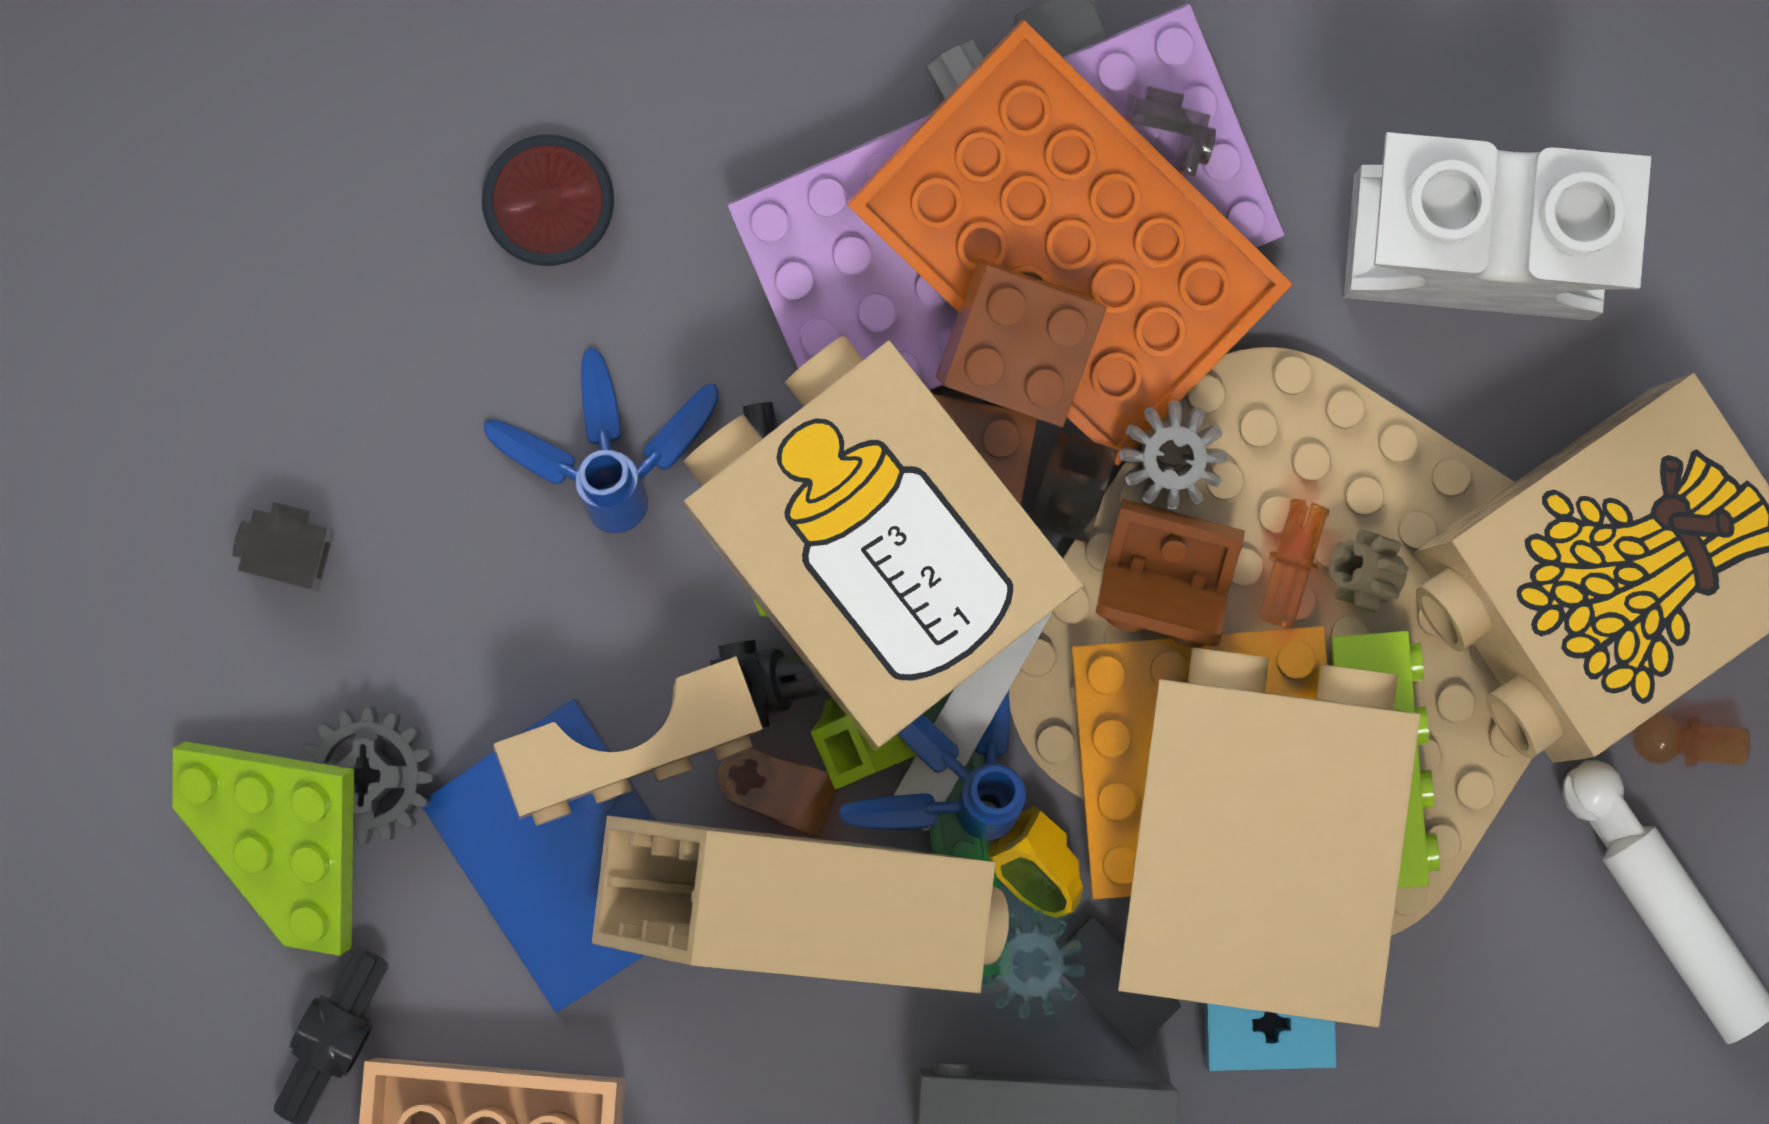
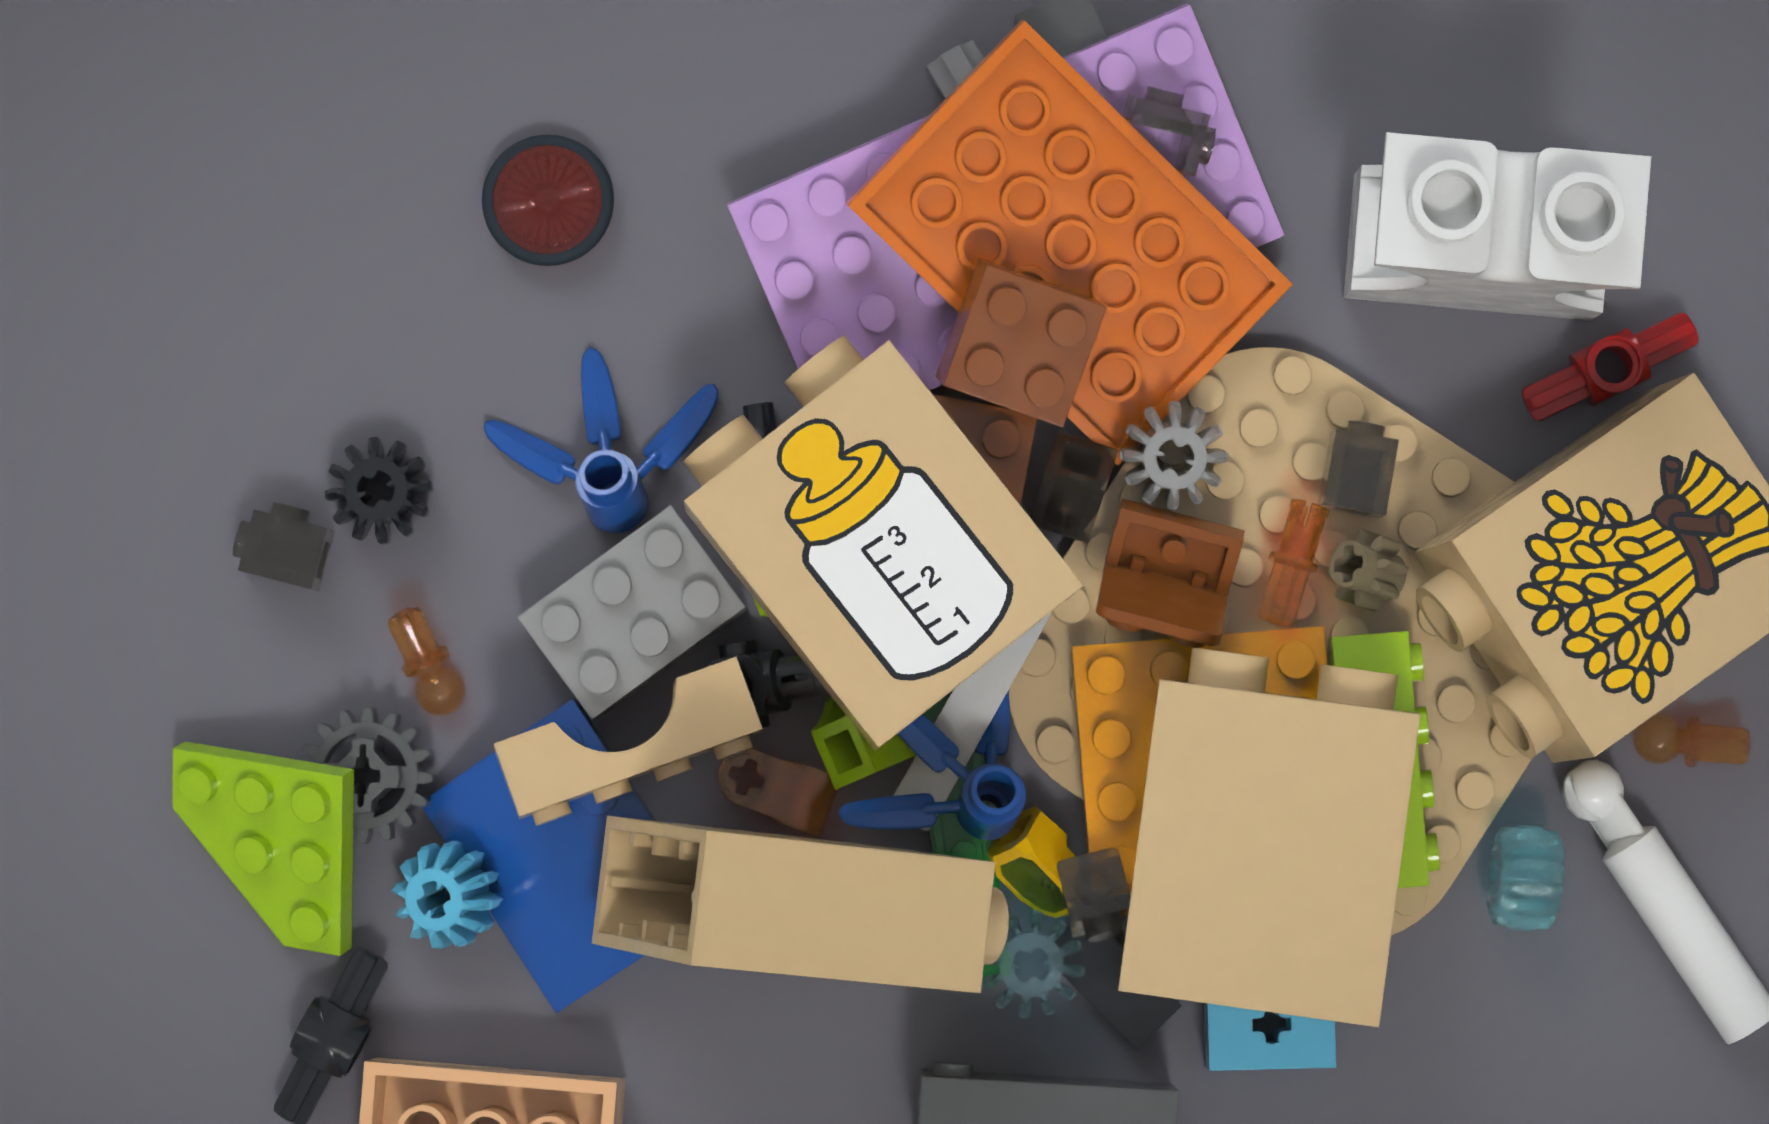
none -> black gear [325,437,434,545]
none -> clear orange axle [388,607,465,716]
none -> medium azure gear [391,841,503,949]
none -> light grey brick [517,505,748,721]
none -> clear smoke bracket [1057,847,1131,942]
none -> clear smoke brick [1317,420,1399,518]
none -> clear light blue gear [1485,824,1566,931]
none -> red axle [1521,313,1699,421]

